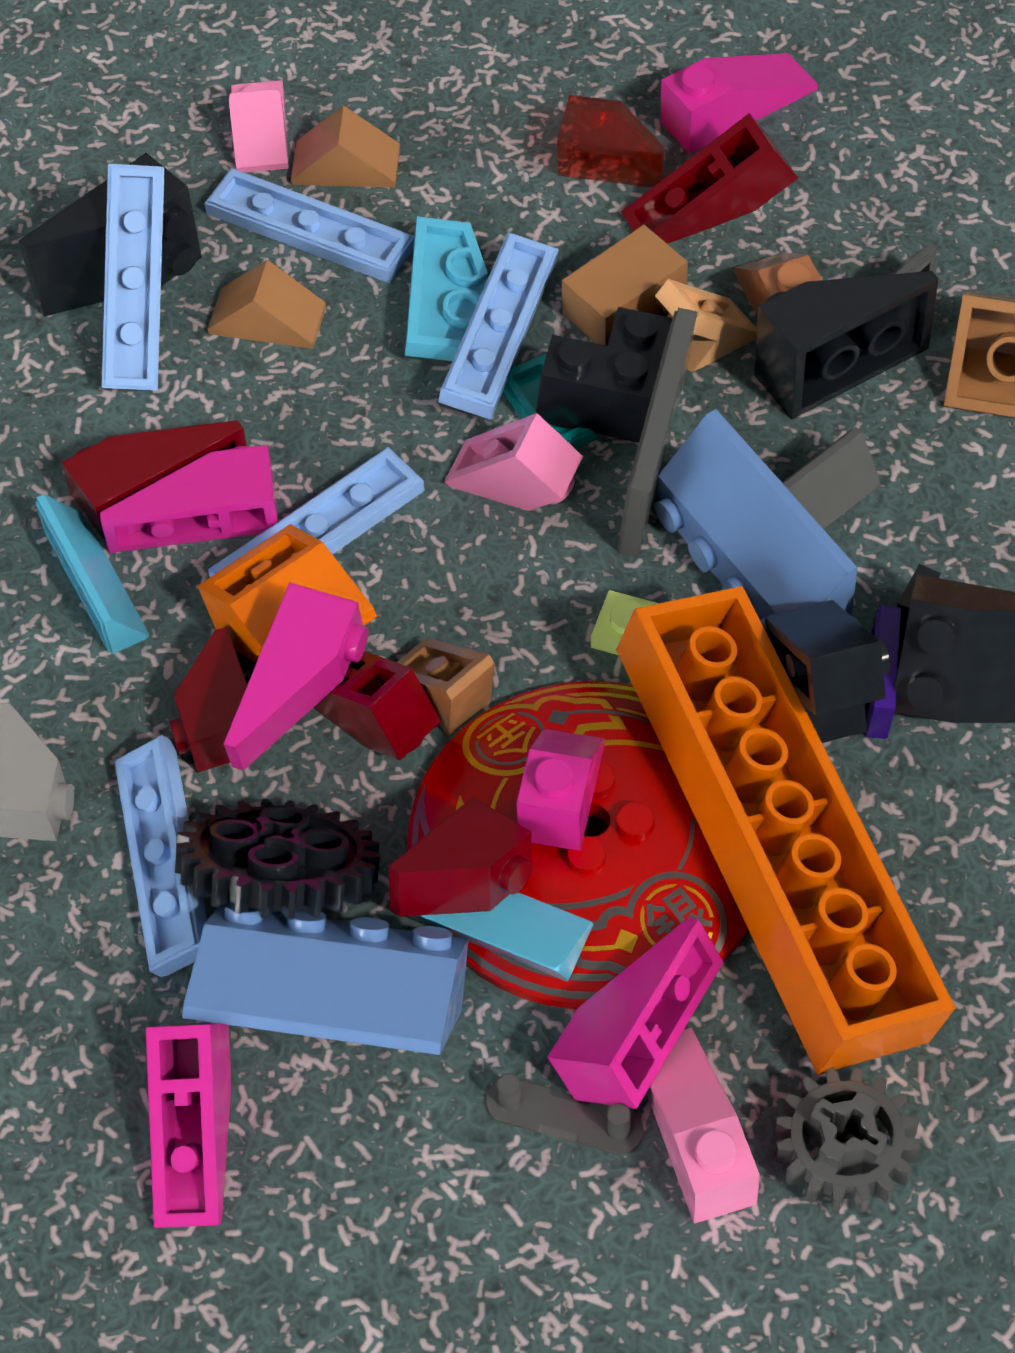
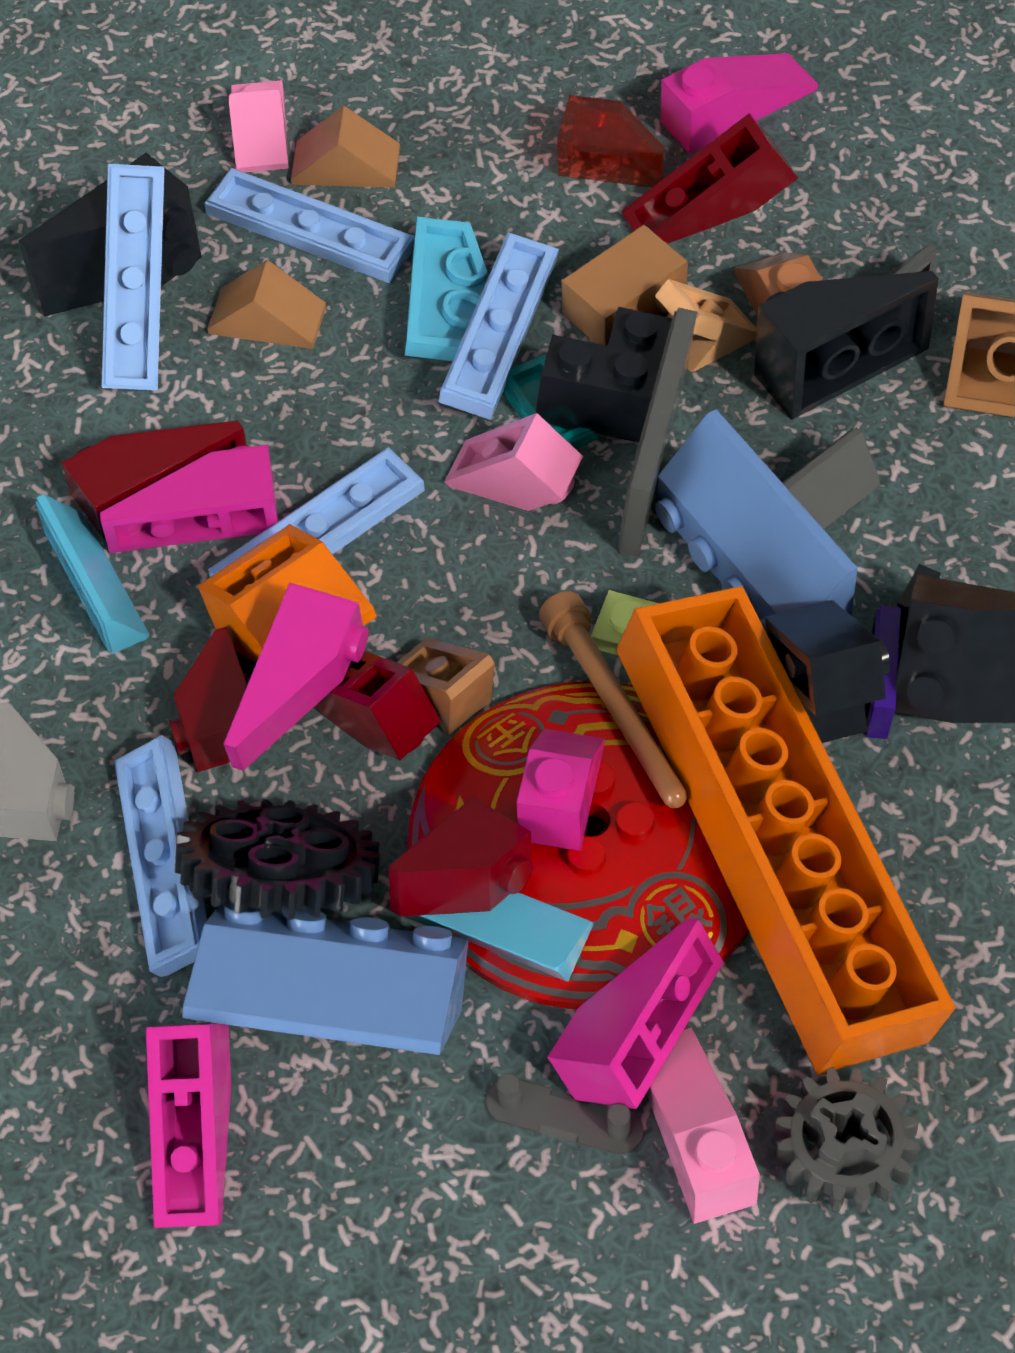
none -> medium nougat piece [539,591,687,808]

